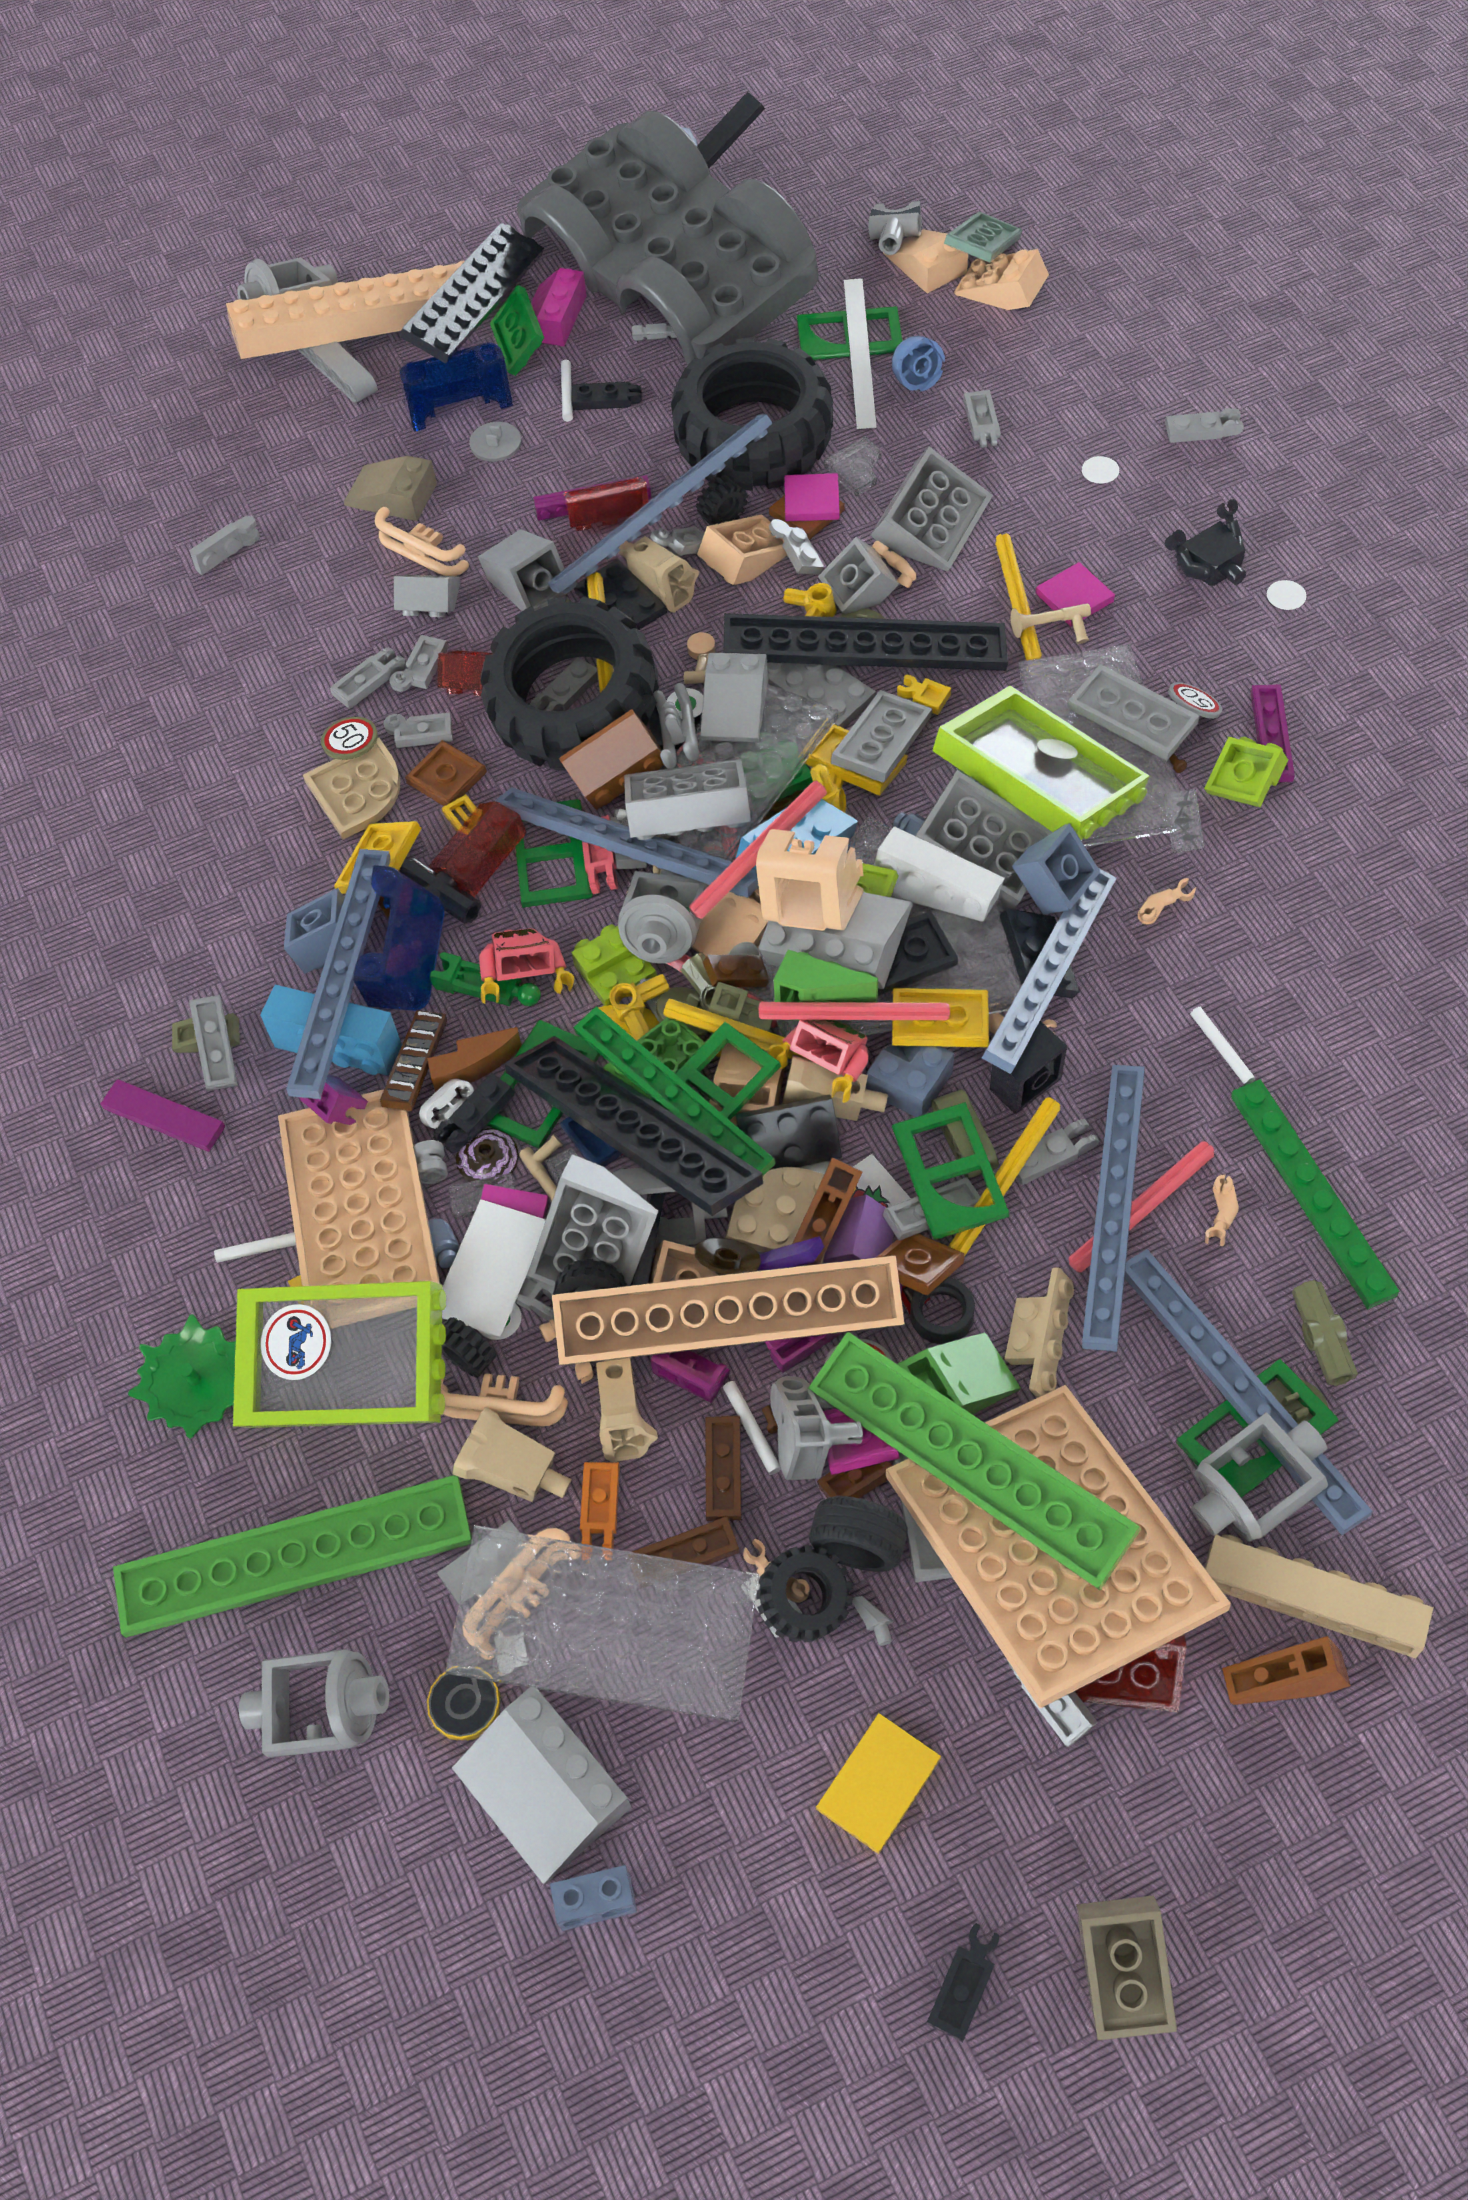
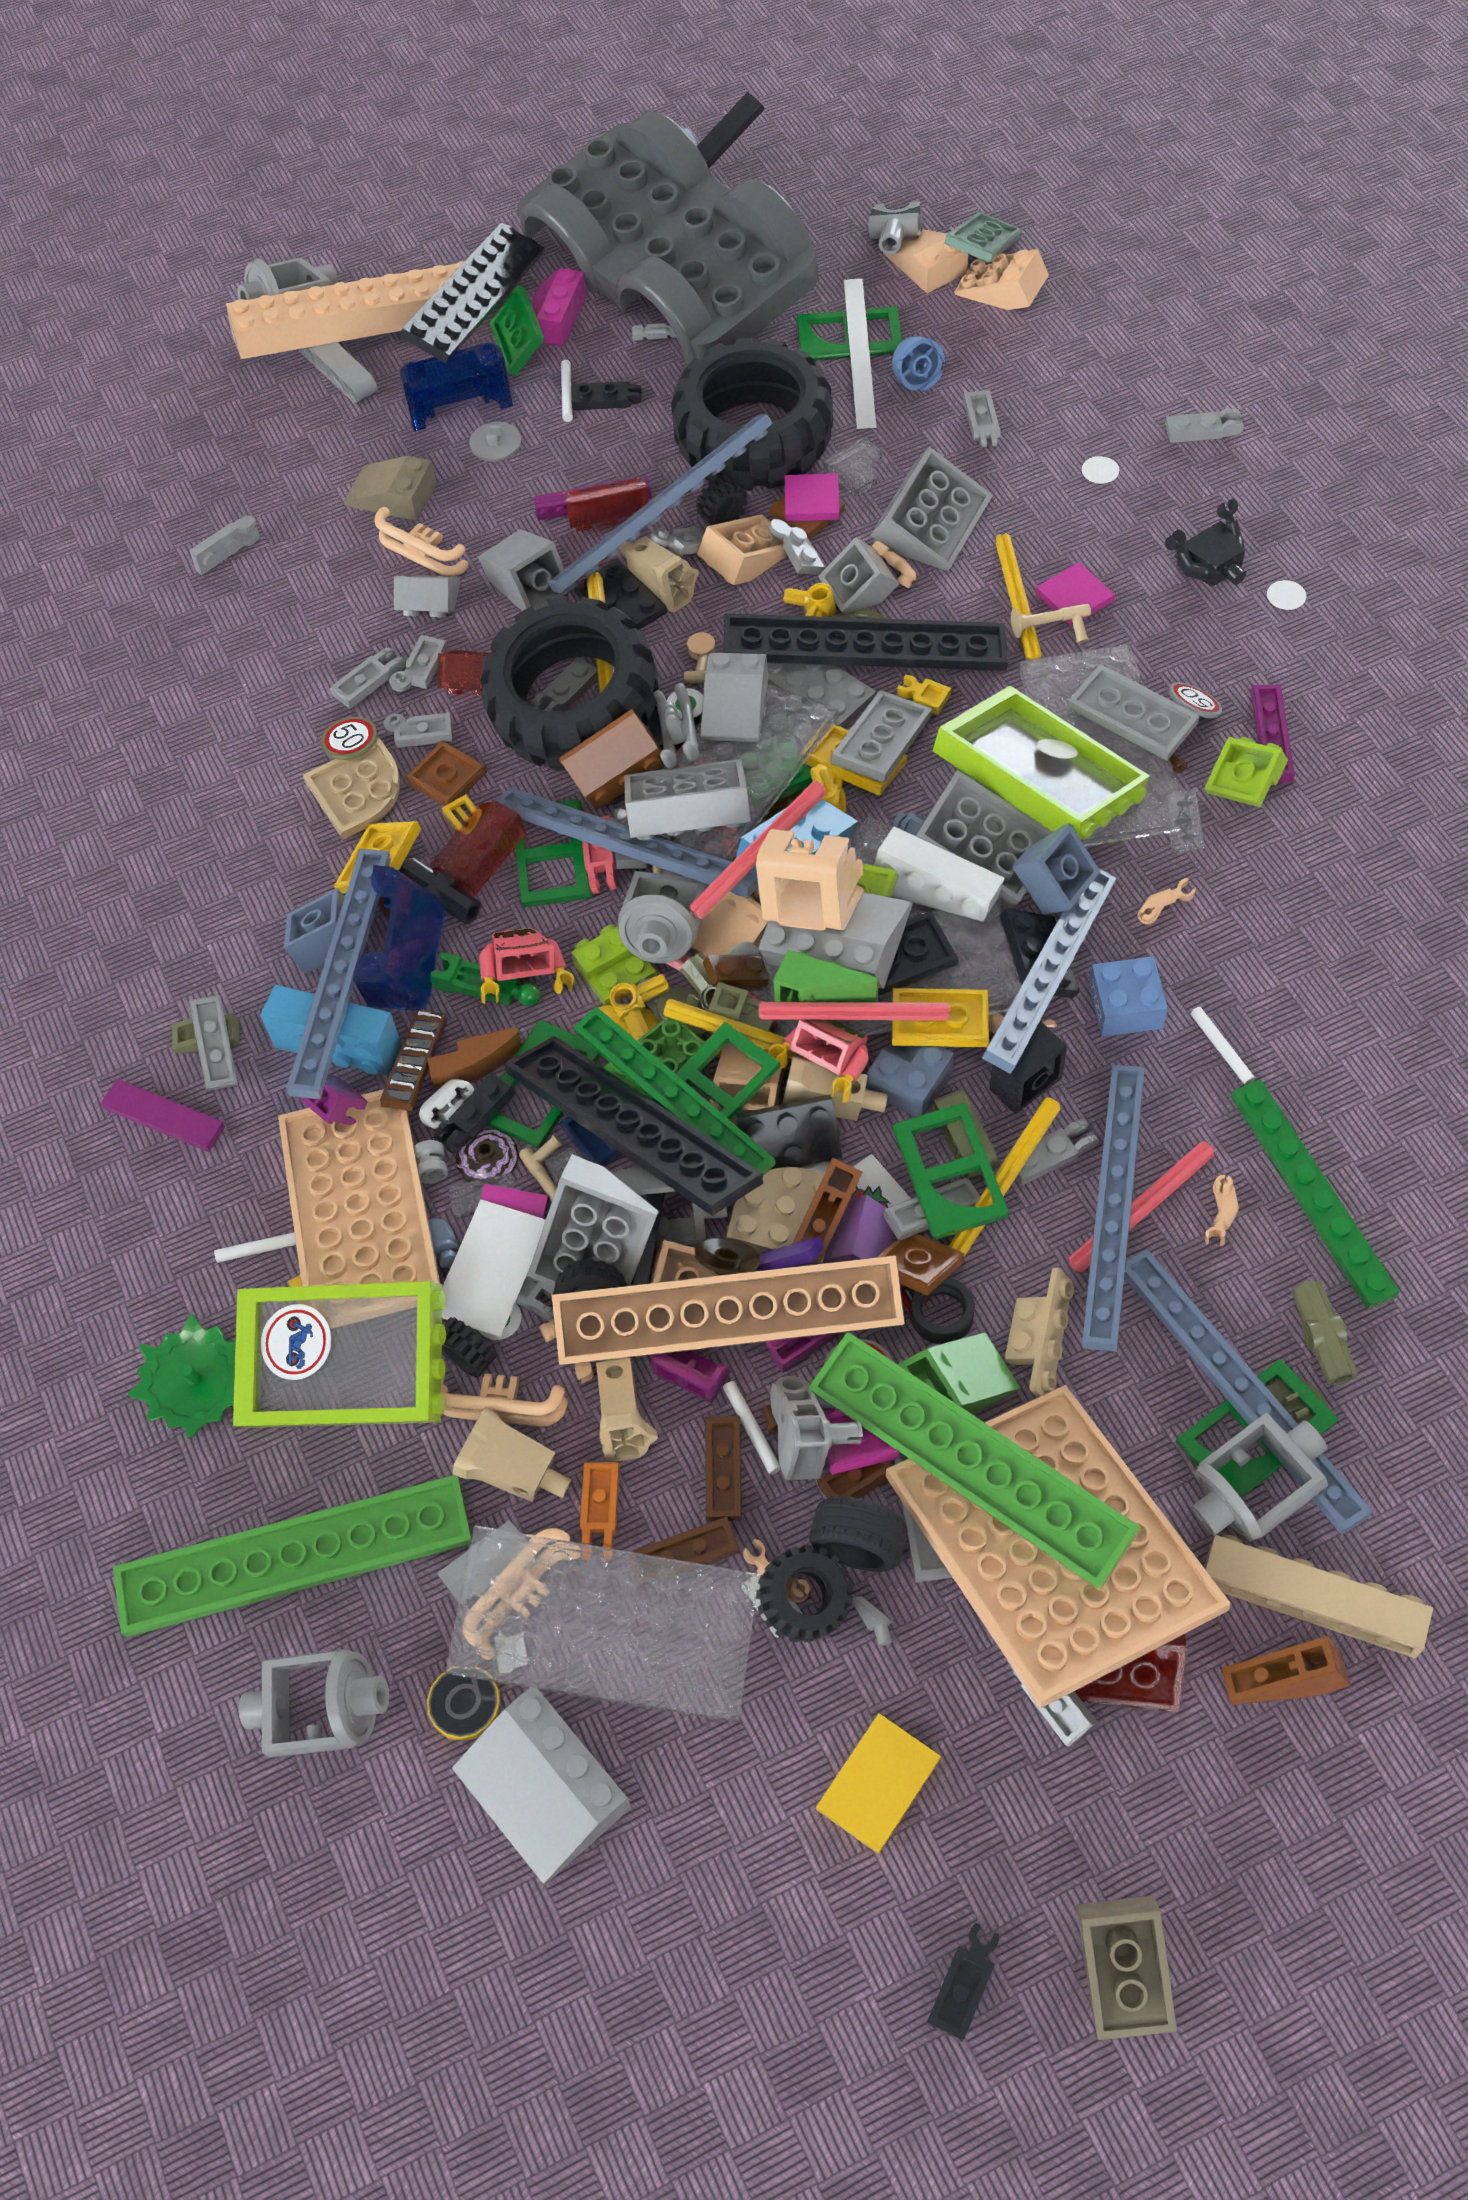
sand blue brick [550,1865,637,1931] -> none
none -> medium blue brick [1088,956,1168,1037]

